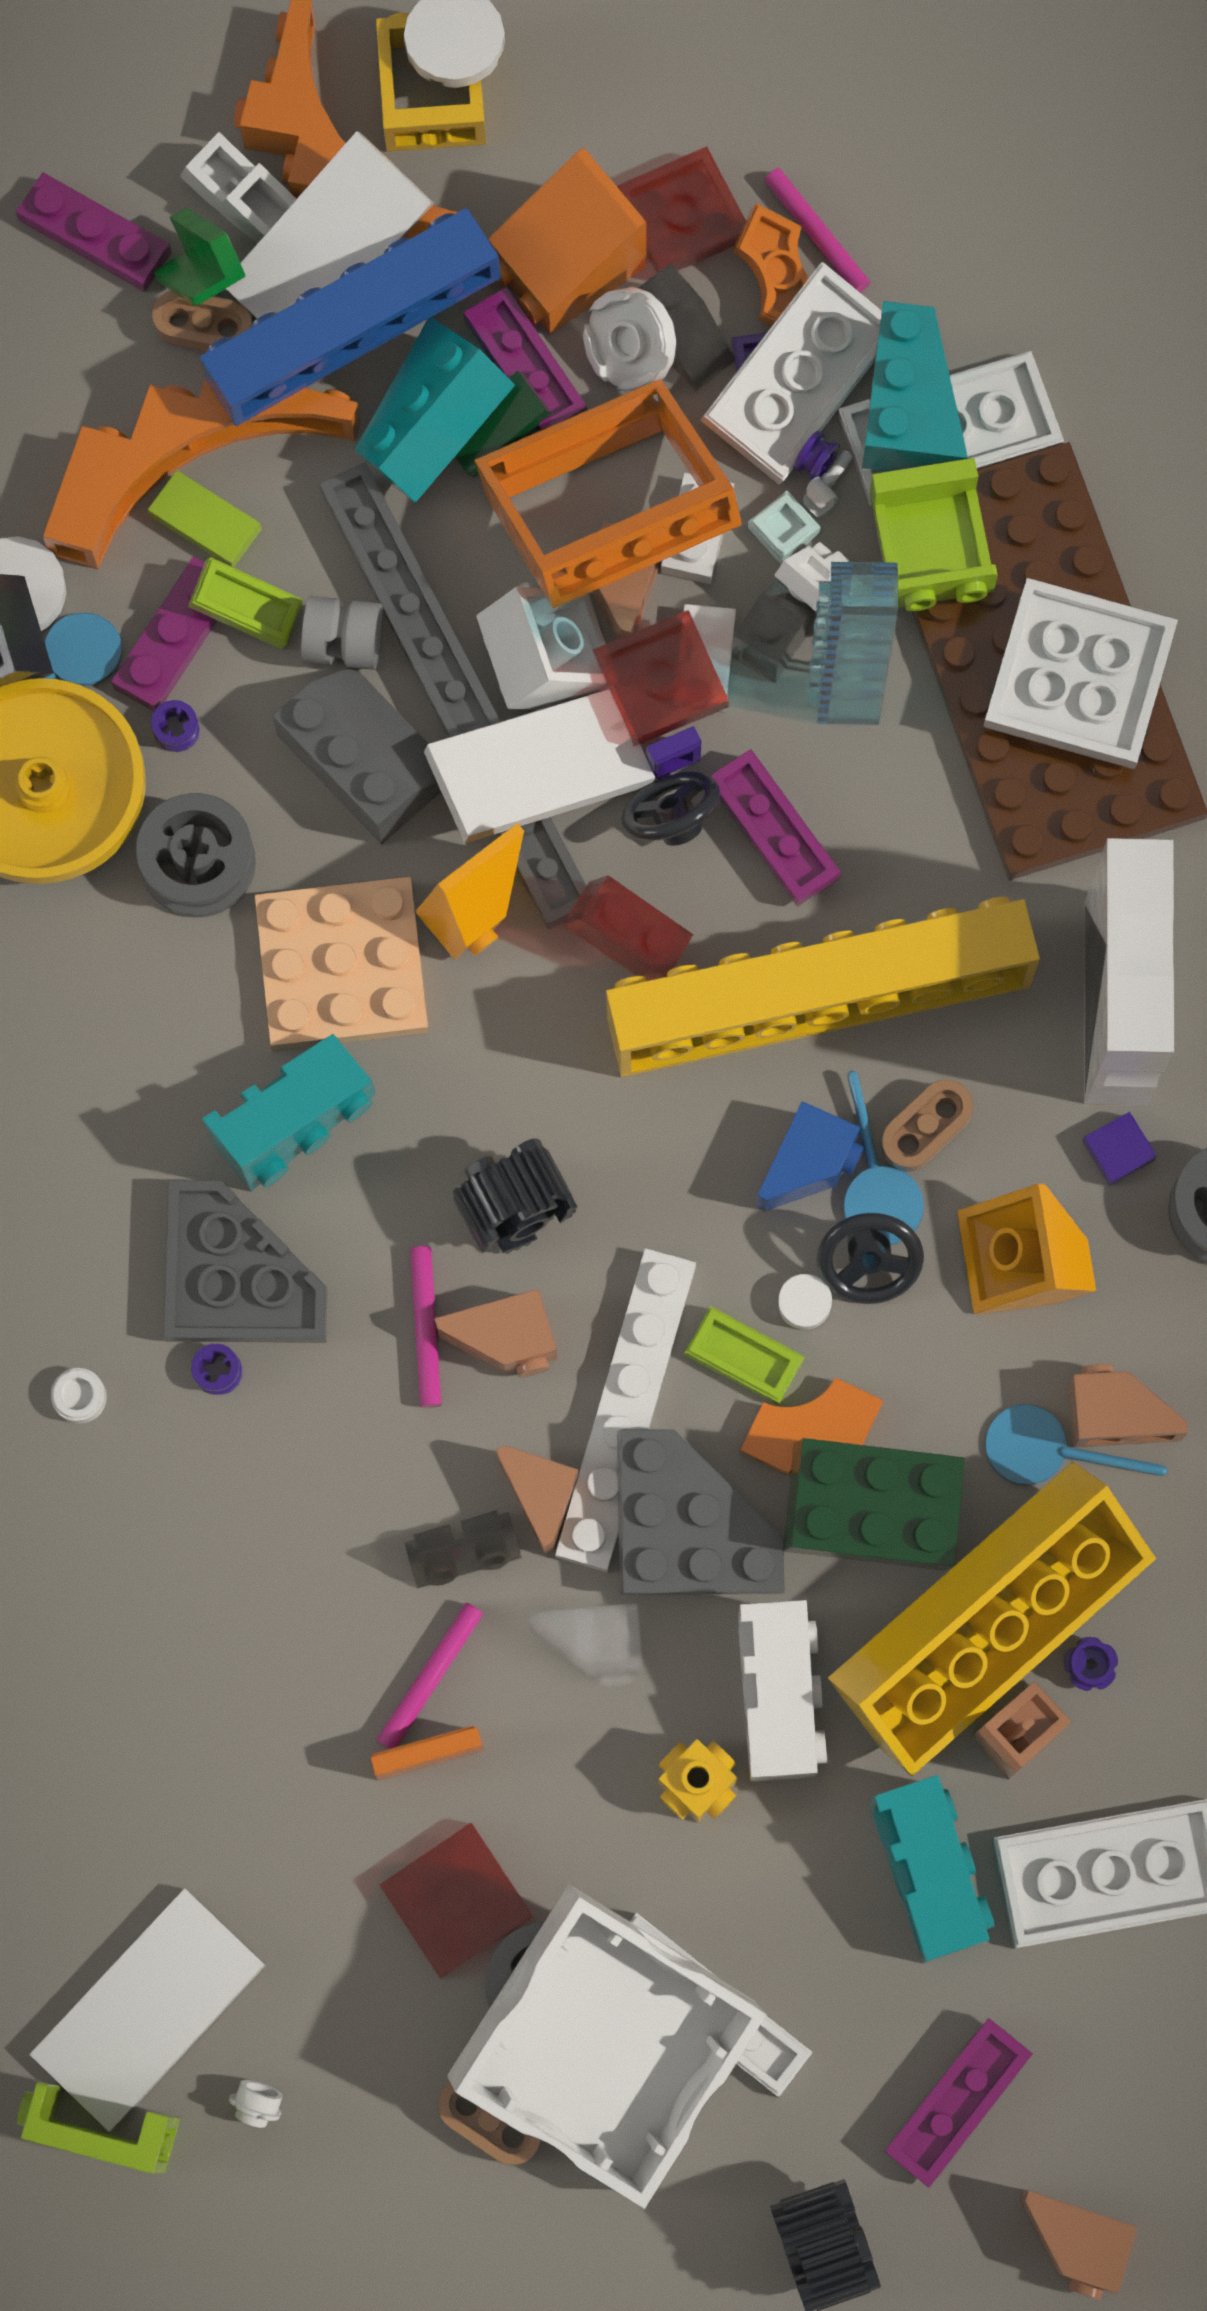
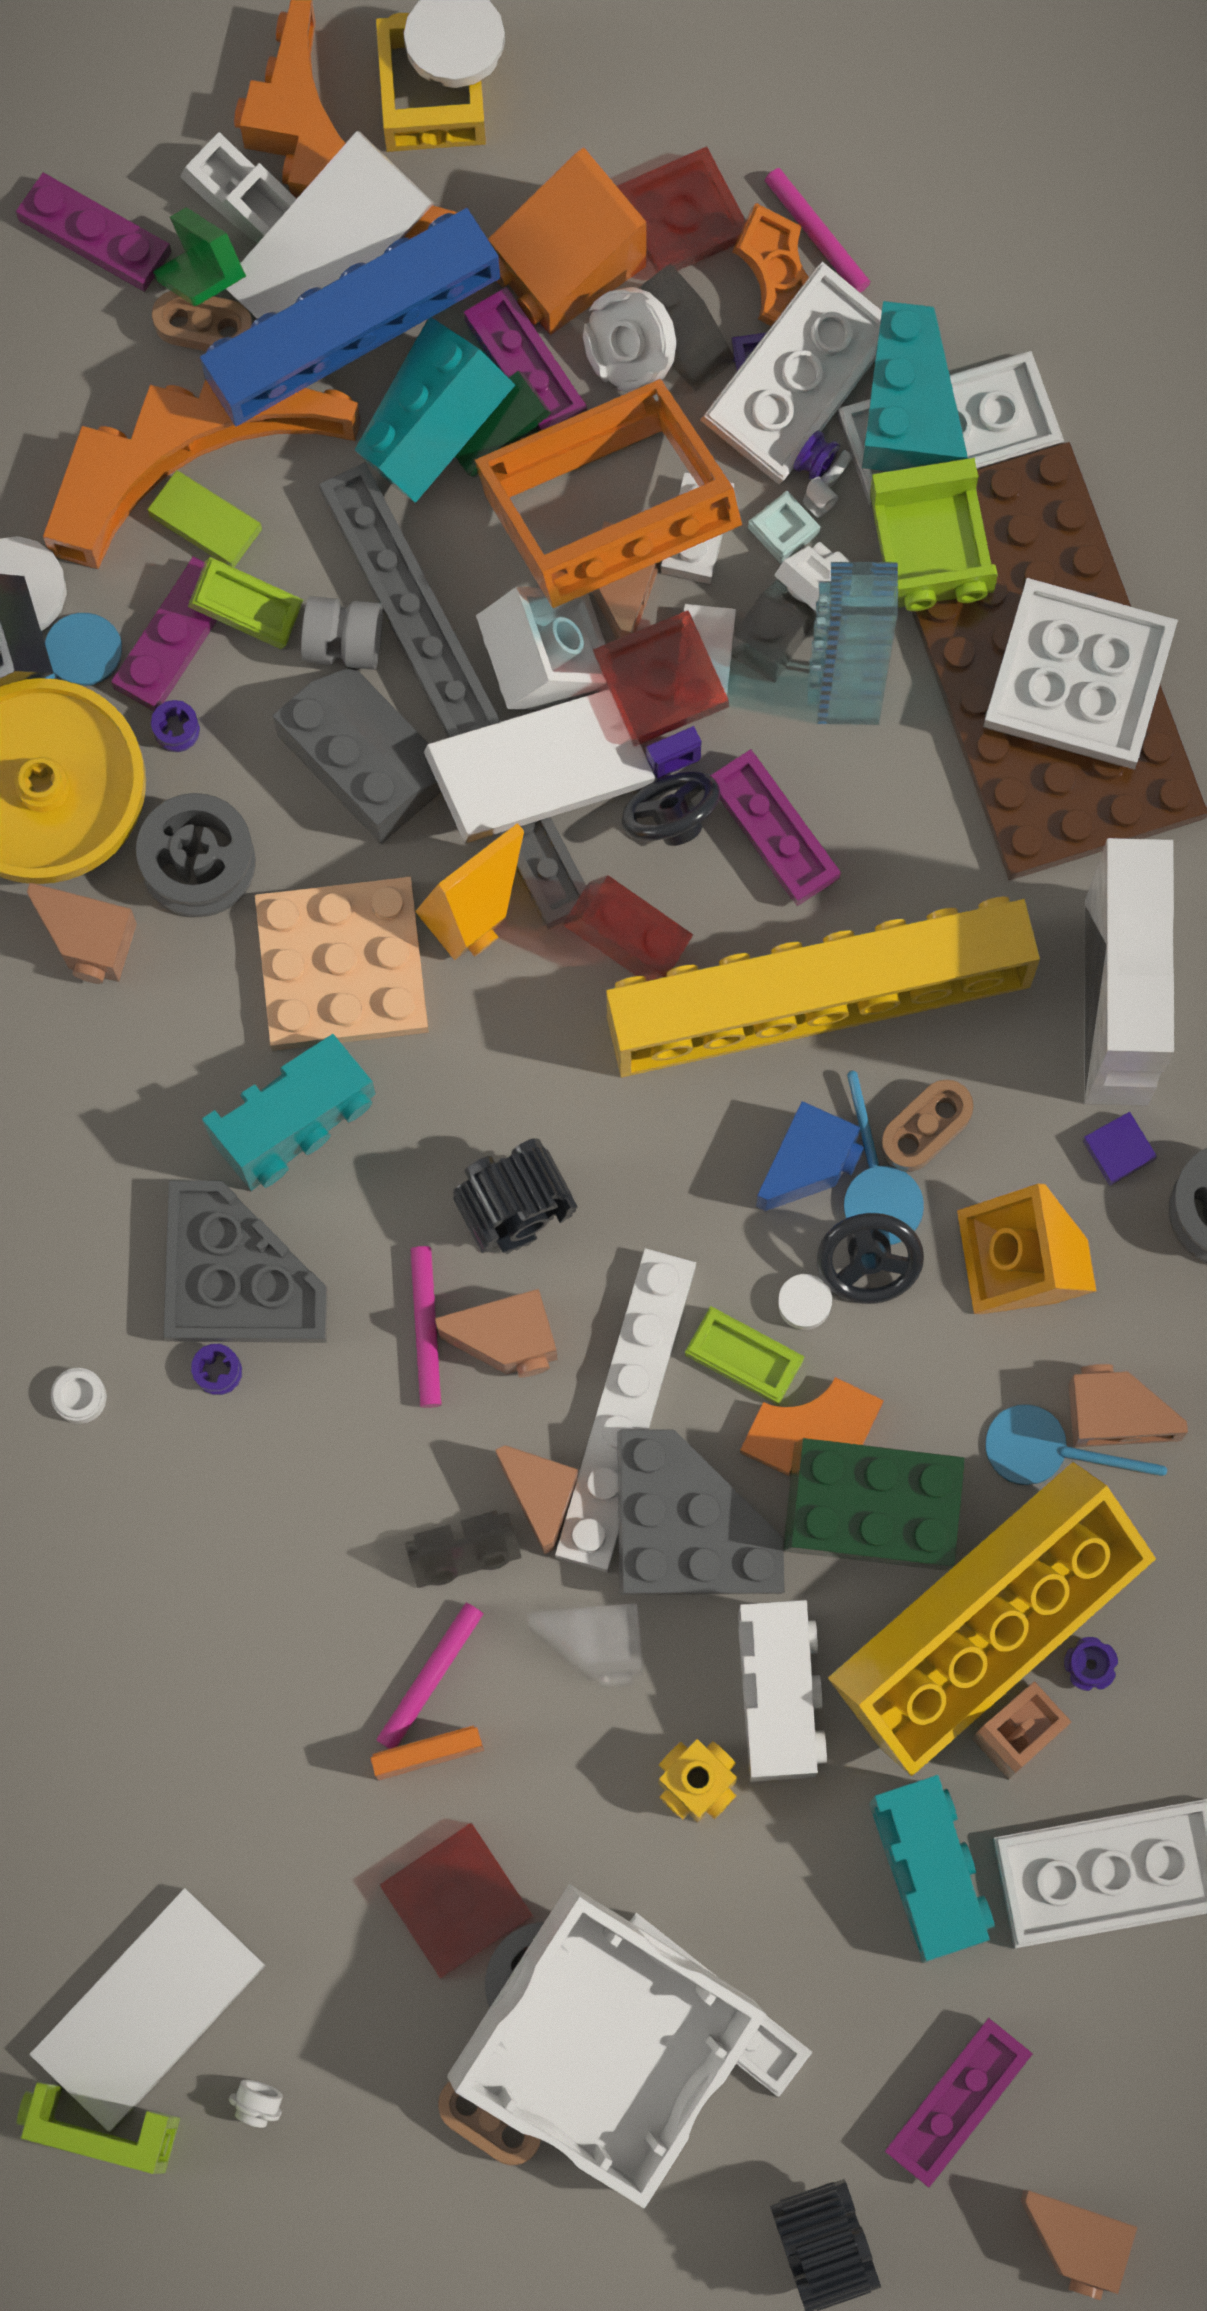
none -> nougat slope [27,883,137,984]

